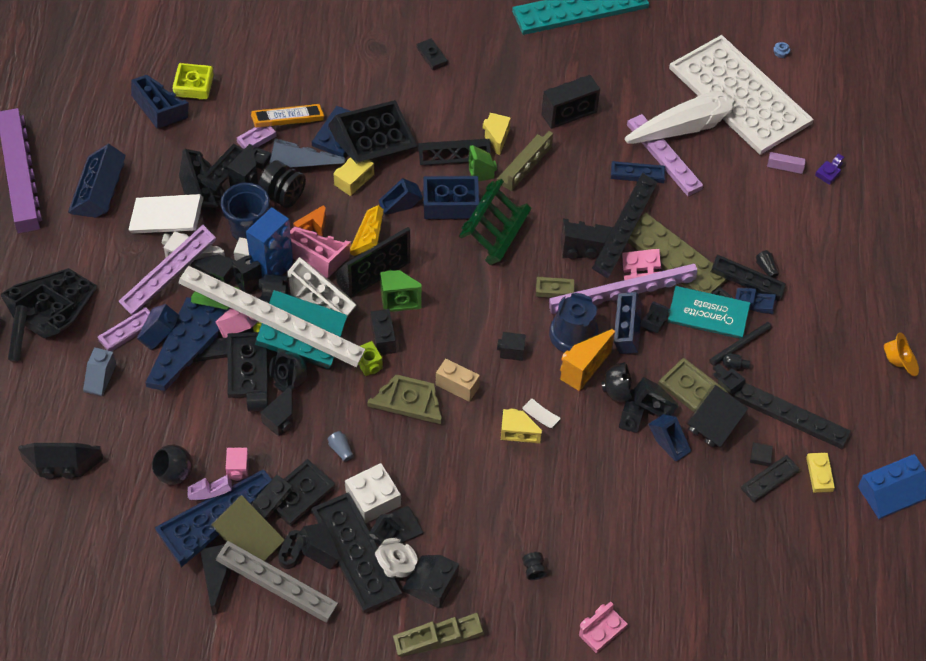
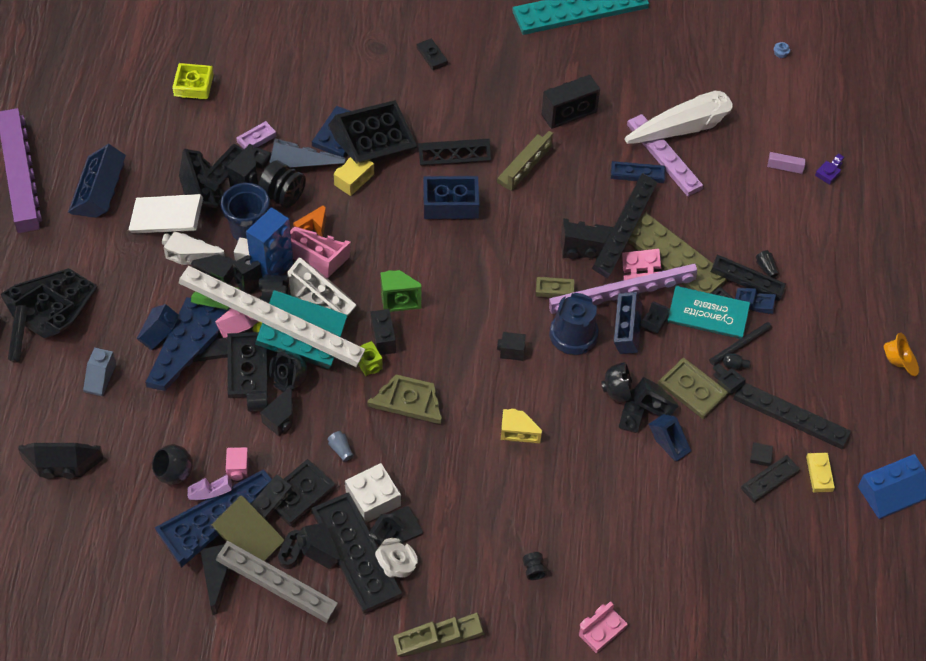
lavender tile [98,307,150,351] -> none
lavender plate [119,225,216,315] -> none
dark blue wedge [131,75,189,128] -> none
tile [251,104,324,128] -> none
black slope [336,227,410,298] -> none
yellow wing [350,205,384,256] -> none
dark blue slope [378,178,423,215] -> none
black slope [402,555,459,609] -> none
tan brick [436,359,480,402] -> none
dark green fence [459,179,532,265] -> none
bright green slope [469,145,497,182] -> none
light yellow slope [483,113,511,155] -> none
white sticker [523,399,560,428] -> none
light orange slope [560,329,615,391] -> none
white plate [669,35,814,155] -> none
black slope [686,385,748,448] -> none

